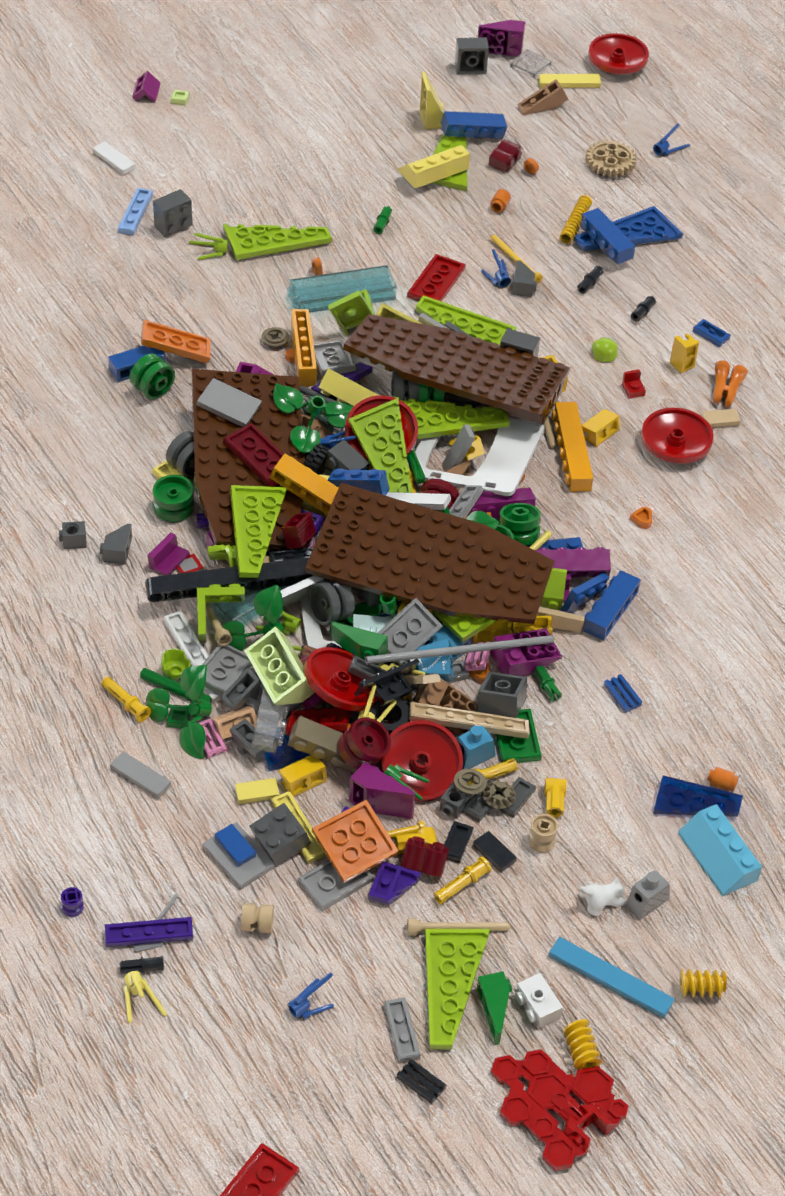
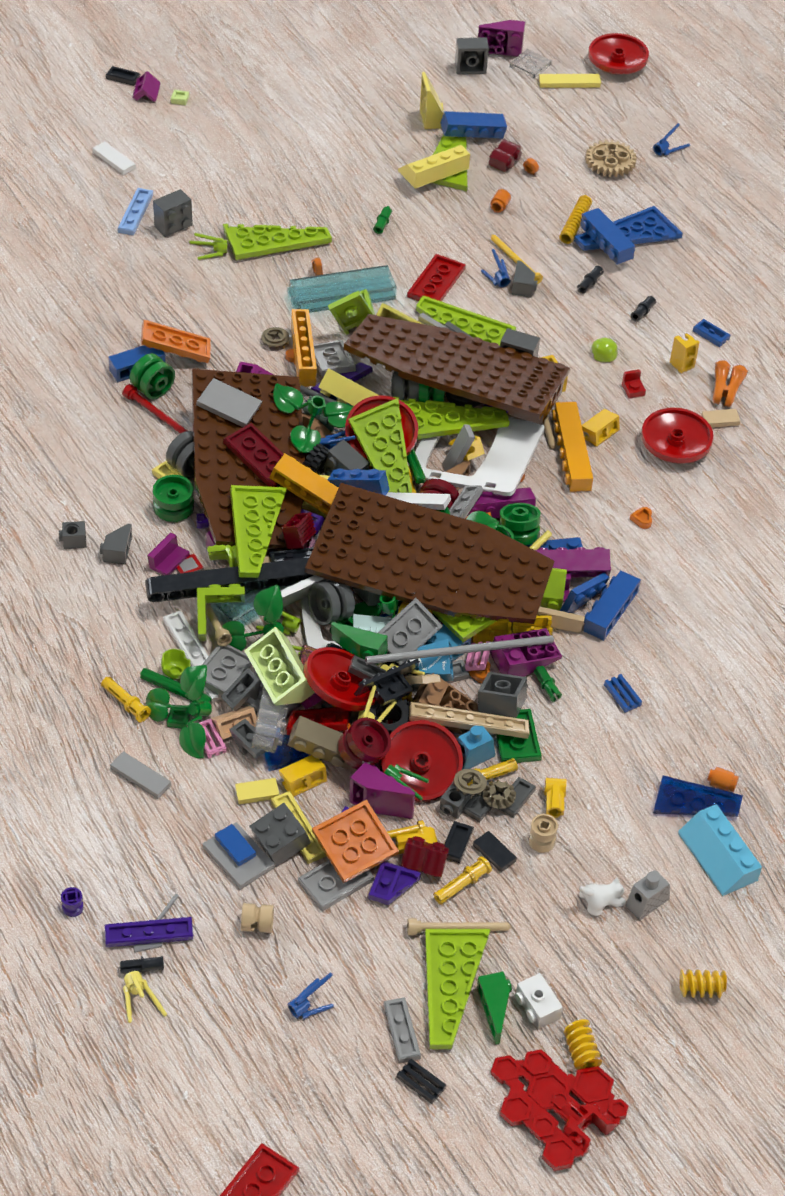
medium nougat slope [517,79,569,115] -> none
dark azure tile [548,937,675,1018] -> none
none -> black tile [106,66,140,86]
none -> red piece [122,384,188,434]

